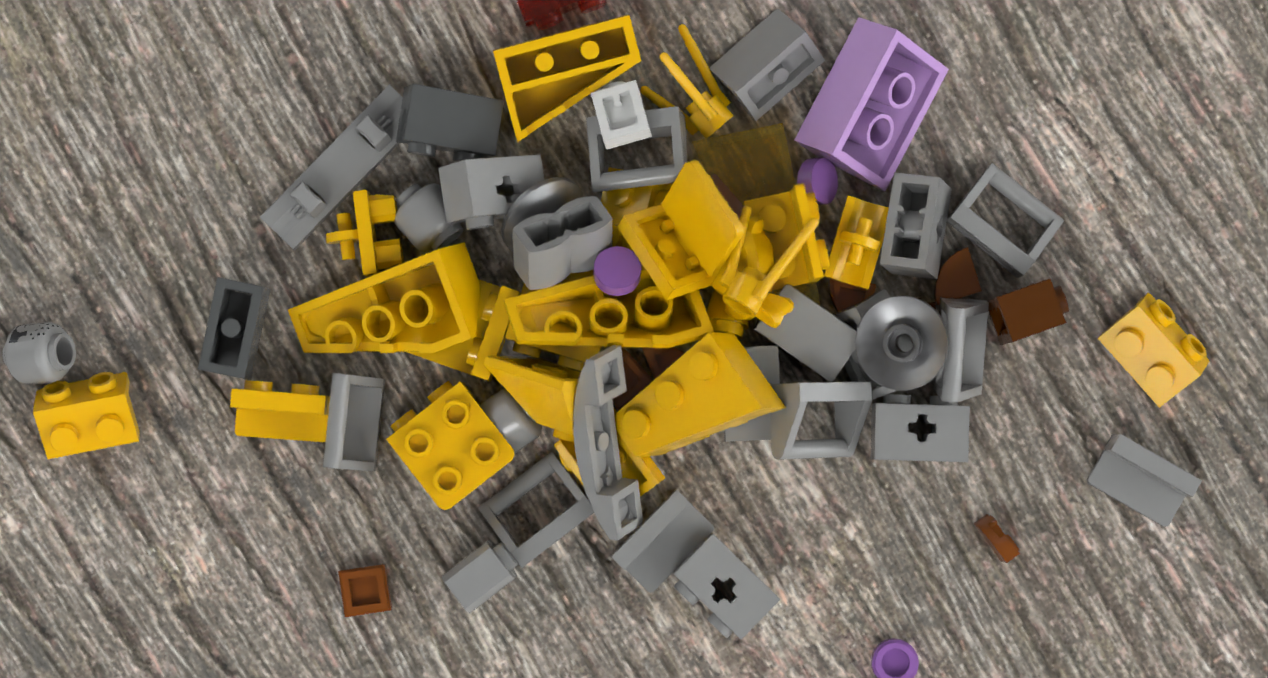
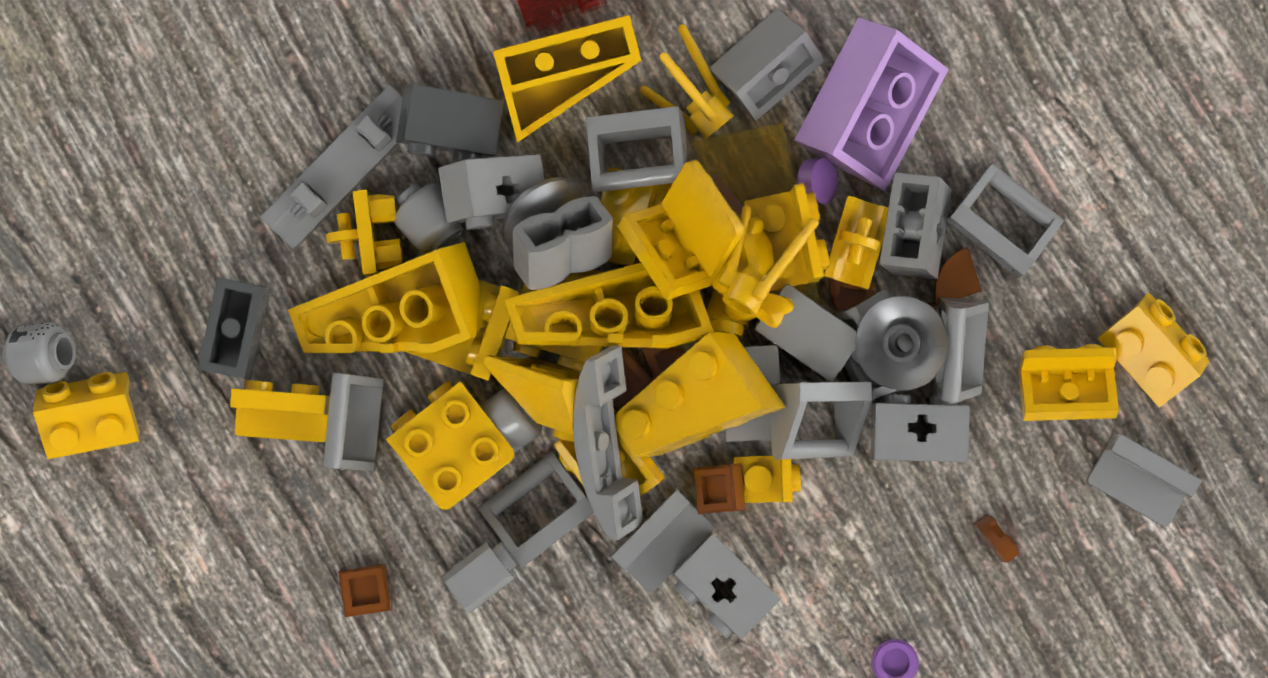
white bracket [591,80,652,150] -> none
medium lavender tile [594,246,641,296] -> none
reddish brown brick [988,278,1069,345] -> none
none -> dark orange tile [693,464,745,514]
none -> yellow bracket [733,455,801,503]
none -> yellow bracket [1018,344,1119,421]

